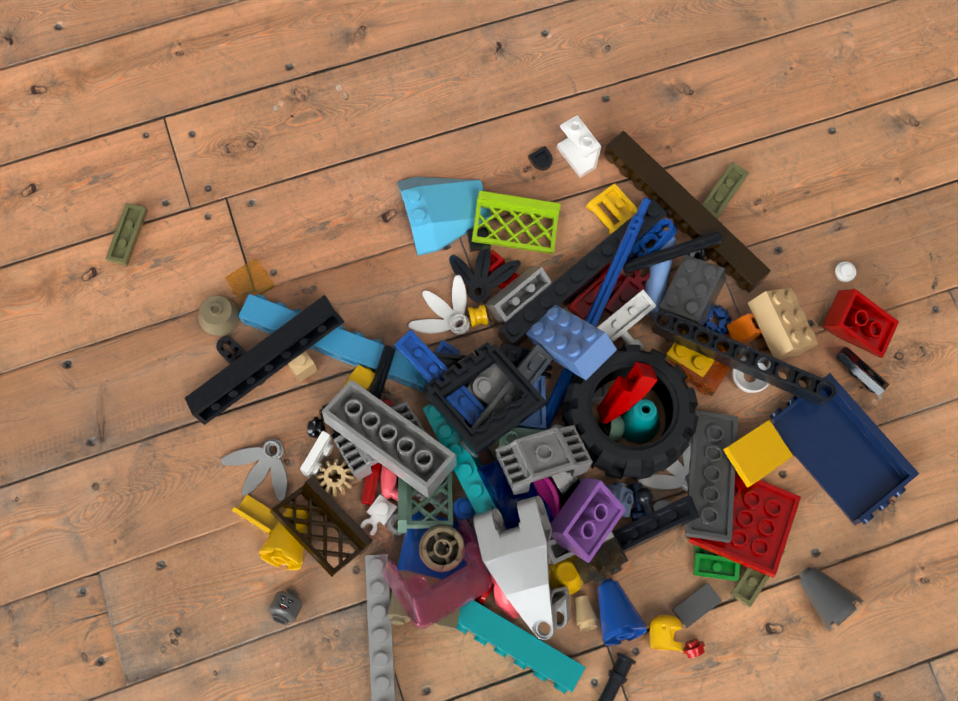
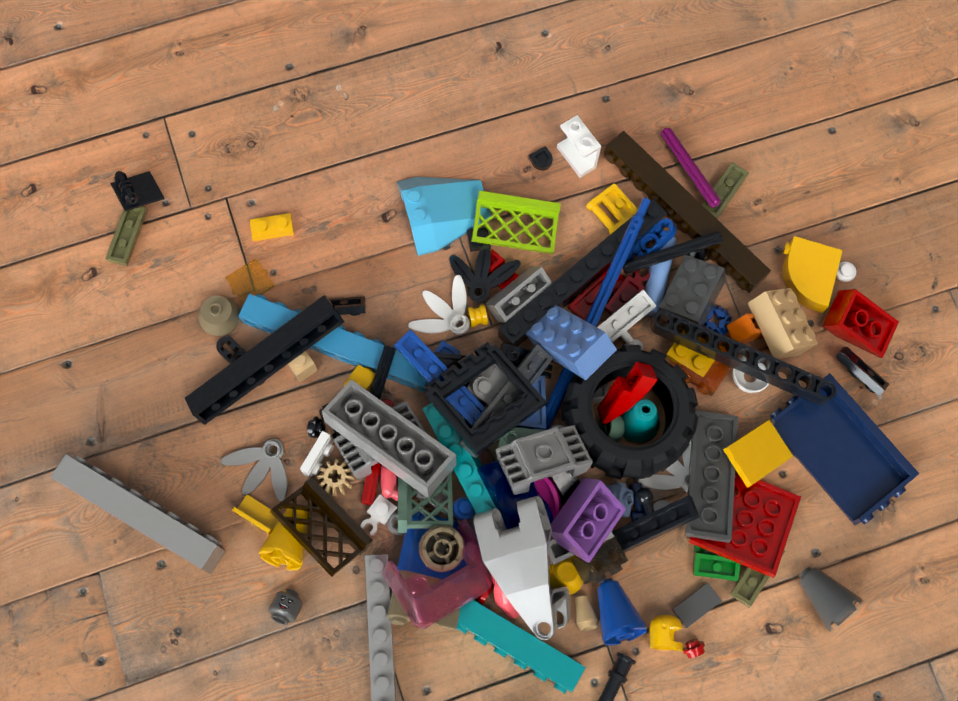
none -> light grey brick [50,454,226,575]
none -> black hinge [110,171,165,211]
none -> yellow plate [250,213,294,241]
none -> black plate [329,296,366,316]
none -> magenta axle [660,128,721,208]
none -> yellow brick [783,236,843,313]

